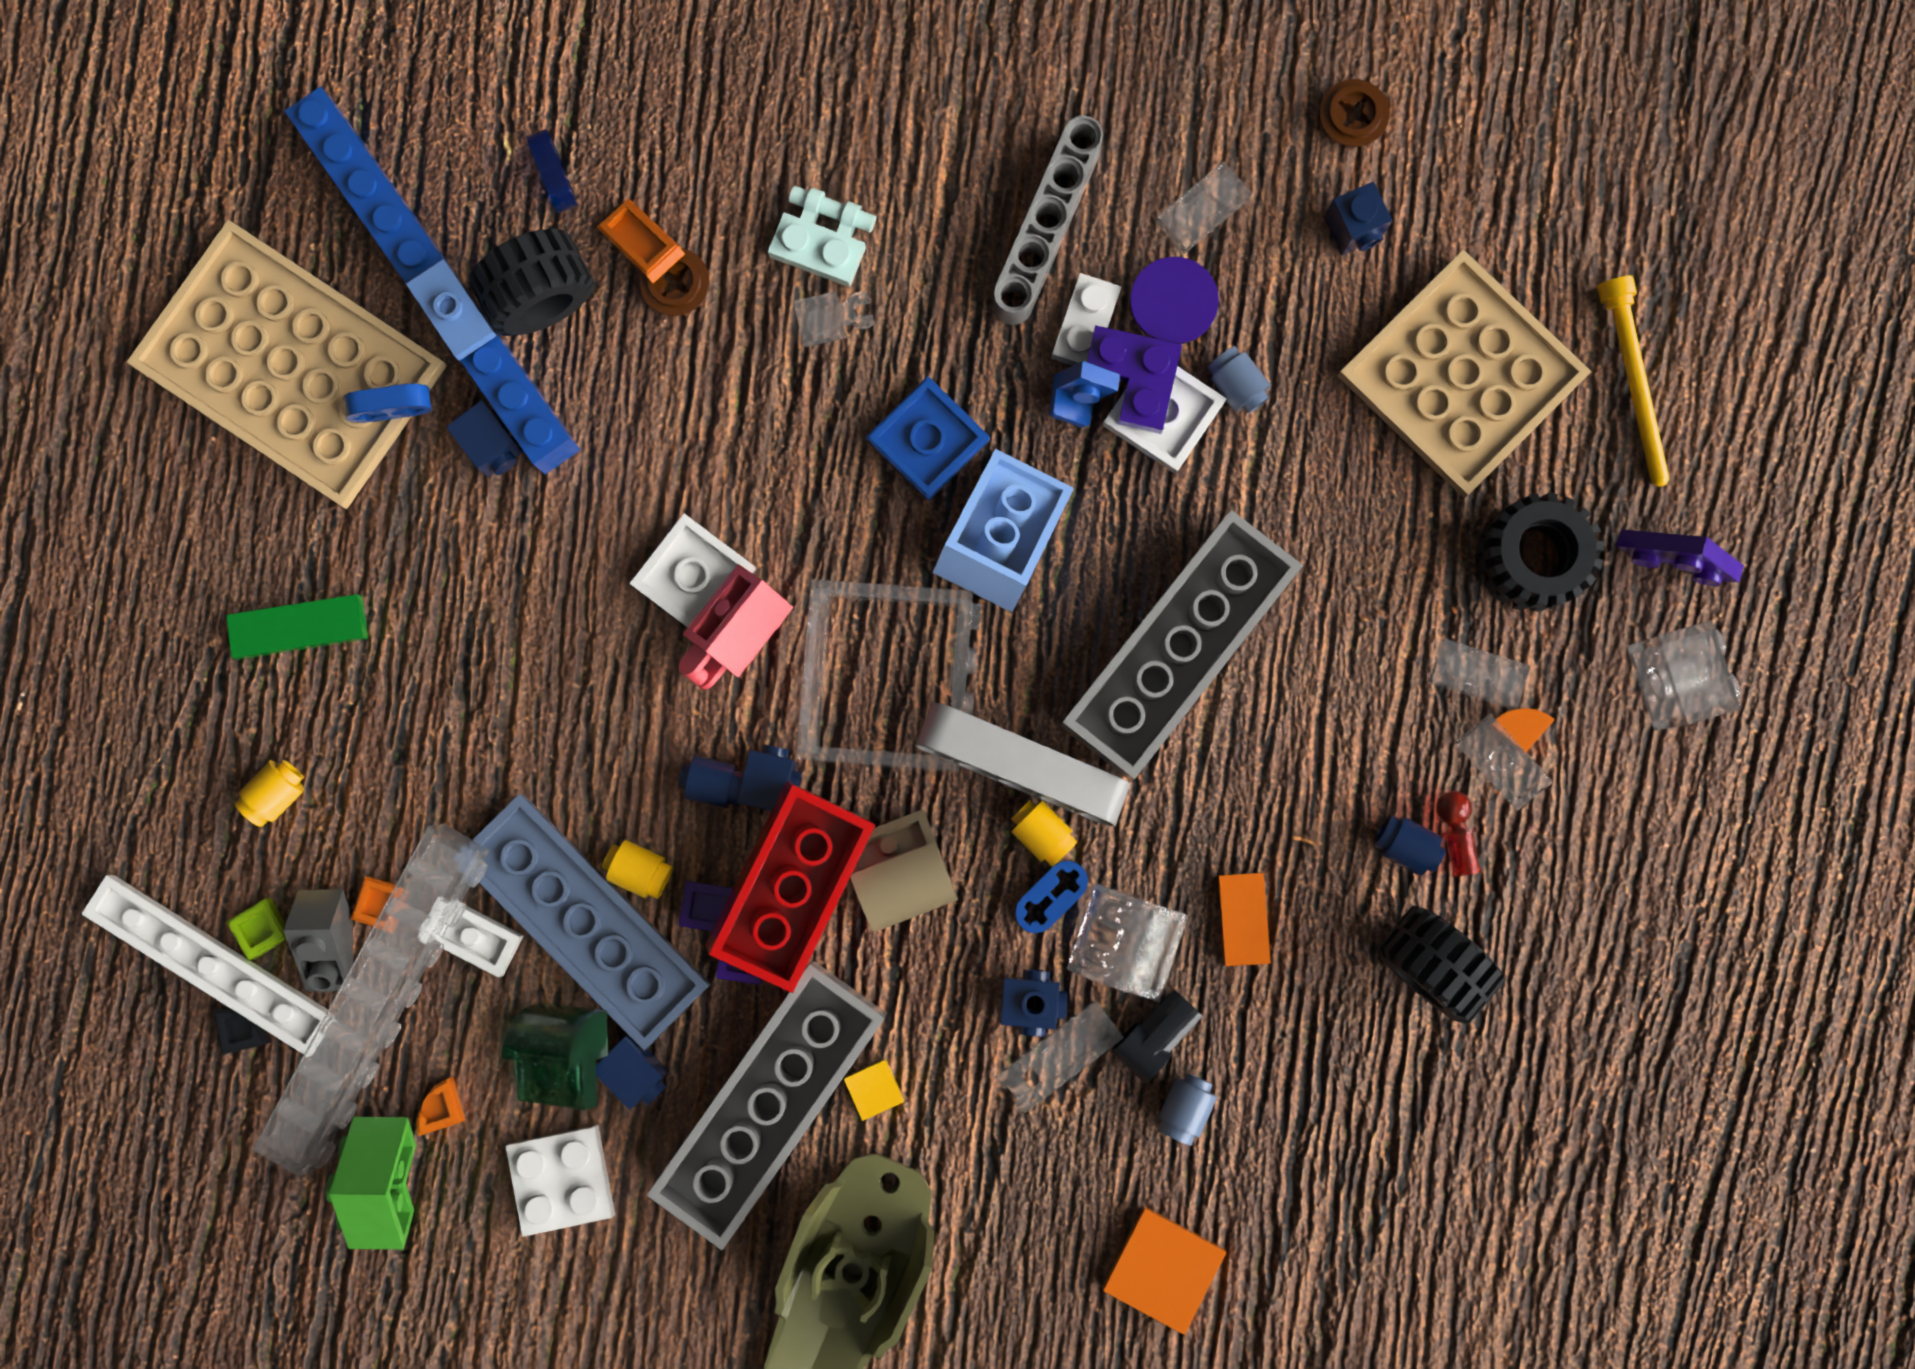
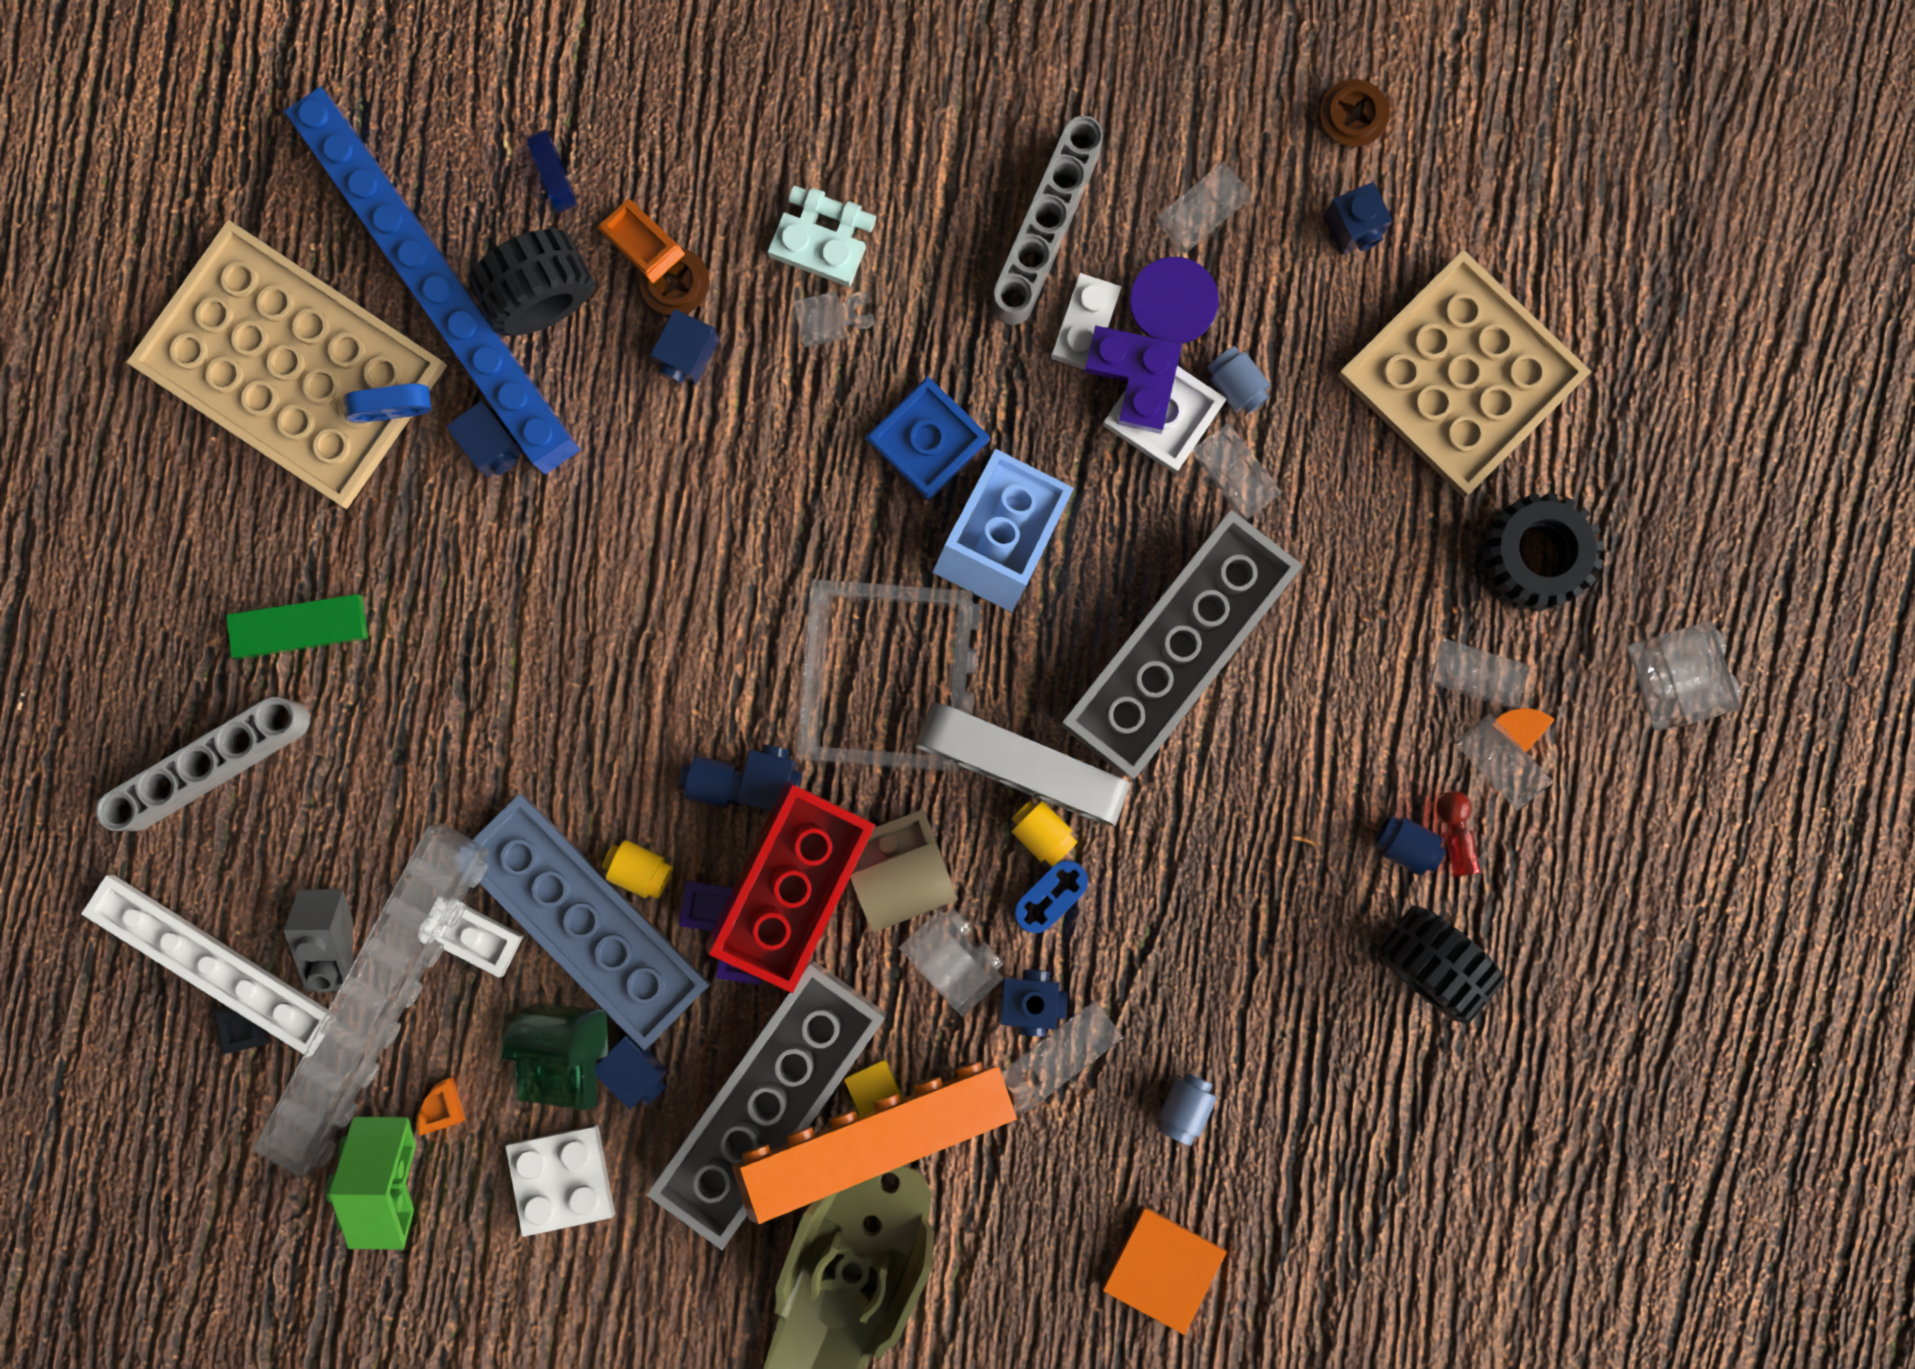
lime tile [226,898,287,961] -> none
yellow brick [234,760,304,827] -> none
orange tile [351,876,411,932] -> none
medium blue plate [406,259,497,361] -> none
white plate [630,514,756,627] -> none
coral brick [678,564,794,690] -> none
blue bracket [1049,361,1120,428] -> none
clear brick [1067,883,1188,1002] -> none
black piece [1111,989,1203,1083] -> none
orange tile [1217,873,1271,966] -> none
yellow piece [1597,276,1669,487] -> none
dark purple plate [1617,529,1744,586] -> none
none -> light grey beam [96,697,310,831]
none -> dark blue brick [650,309,720,386]
none -> orange brick [732,1061,1017,1224]
none -> clear brick [899,907,1004,1017]
none -> clear plate [1191,423,1282,521]

